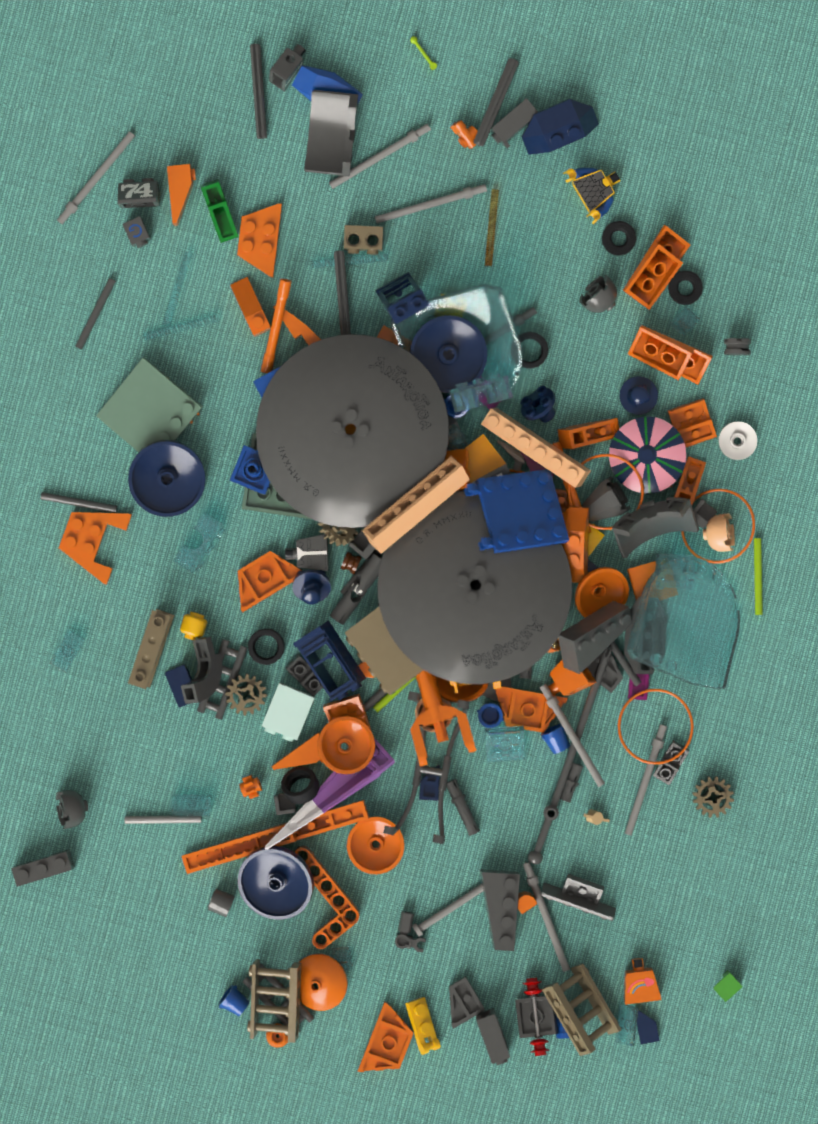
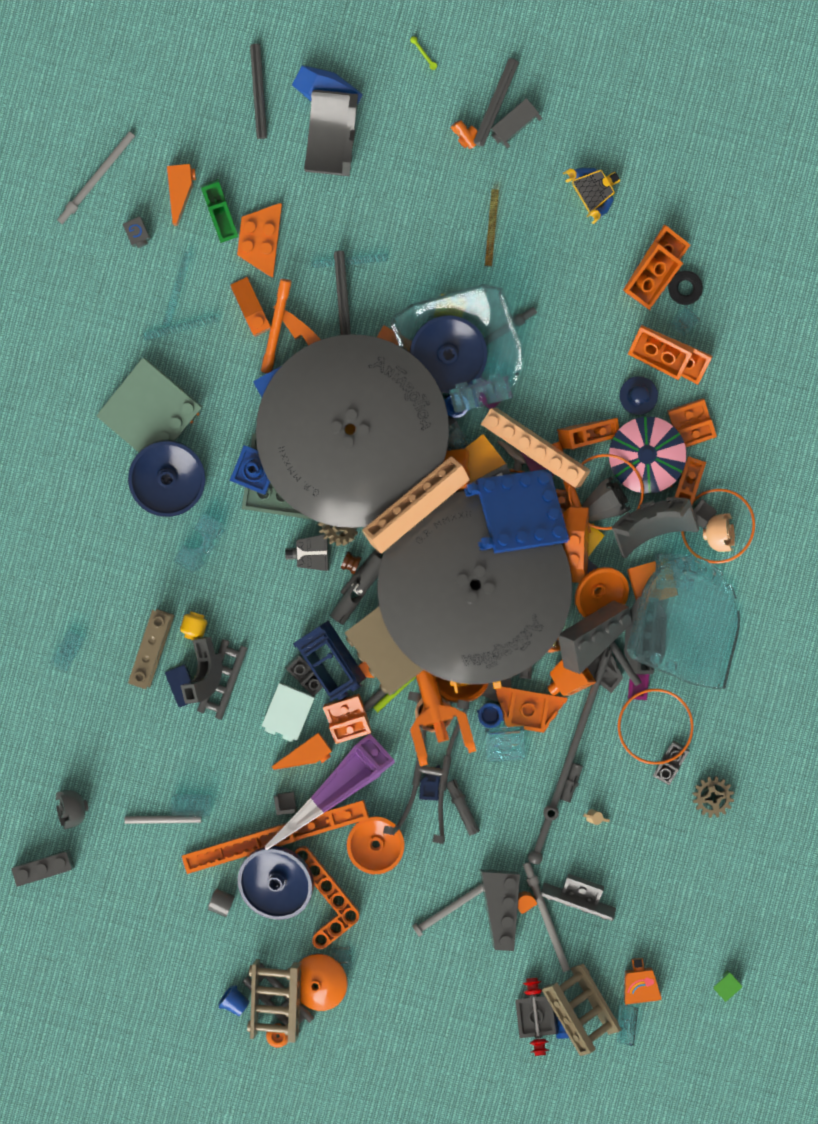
dark grey bar [41,492,117,513] -> none
orange wing [59,512,132,585] -> none
dark grey bar [75,278,116,349] -> none
dark grey slope [117,178,160,209] -> none
dark tan gear [225,673,267,716] -> none
orange wing [238,551,302,613] -> none
orange gear [239,775,262,799] -> none
black tyre [248,628,285,665] -> none
dark grey torso [269,44,306,92] -> none
black tyre [281,766,319,804] -> none
dark blue plate [292,570,331,605] -> none
orange dish [317,716,375,774] -> none
light grey bar [329,123,431,189] -> none
dark tan brick [344,225,383,255] -> none
dark grey panel [349,529,375,559] -> none
orange wing [358,1001,414,1072] -> none
light grey bar [375,184,487,224] -> none
dark blue door [375,272,430,324] -> none
dark grey bar [395,911,426,952] -> none
yellow plate [405,997,441,1055] -> none
dark grey wing [449,976,485,1029] -> none
dark grey window [476,1008,510,1065] -> none
black tyre [512,332,548,369] -> none
dark blue plate [520,385,556,423] -> none
dark blue wedge [521,98,599,155] -> none
light grey bar [540,684,605,787] -> none
blue piece [540,723,570,754] -> none
dark grey cylinder [579,275,618,313] -> none
black tyre [602,221,636,256] -> none
light grey bar [625,724,667,836] -> none
dark blue tile [634,1008,660,1044] -> none
white dish [719,422,757,460] -> none
dark grey wheel [724,338,751,356] -> none
lime bar [754,538,763,615] -> none

